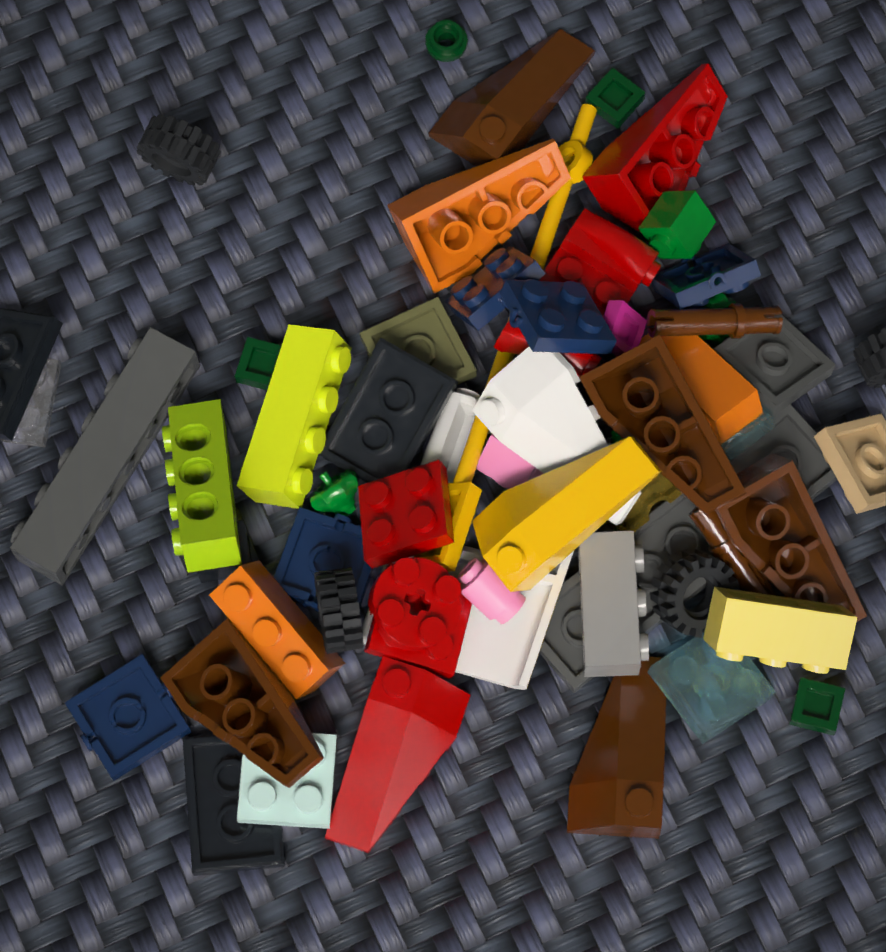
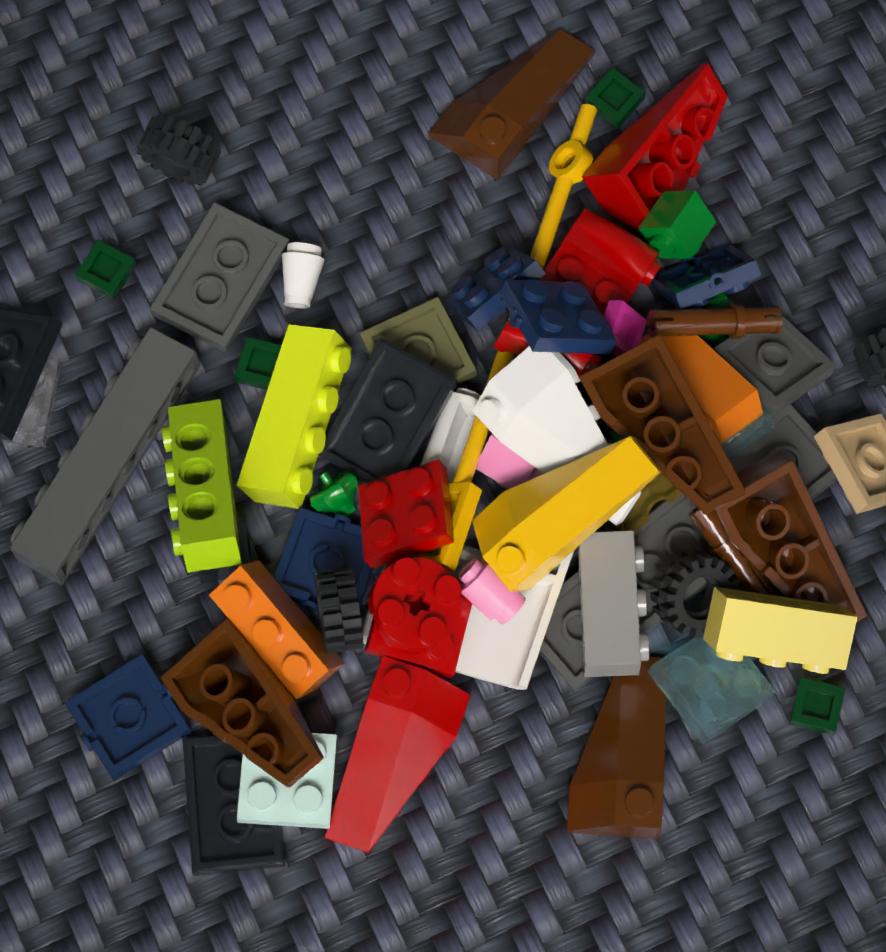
orange wedge [387,139,571,294] -> none
dark green plate [425,20,468,62] -> none
none -> dark green plate [75,239,136,300]
none -> dark grey plate [150,203,290,353]
none -> white cone [282,242,325,309]

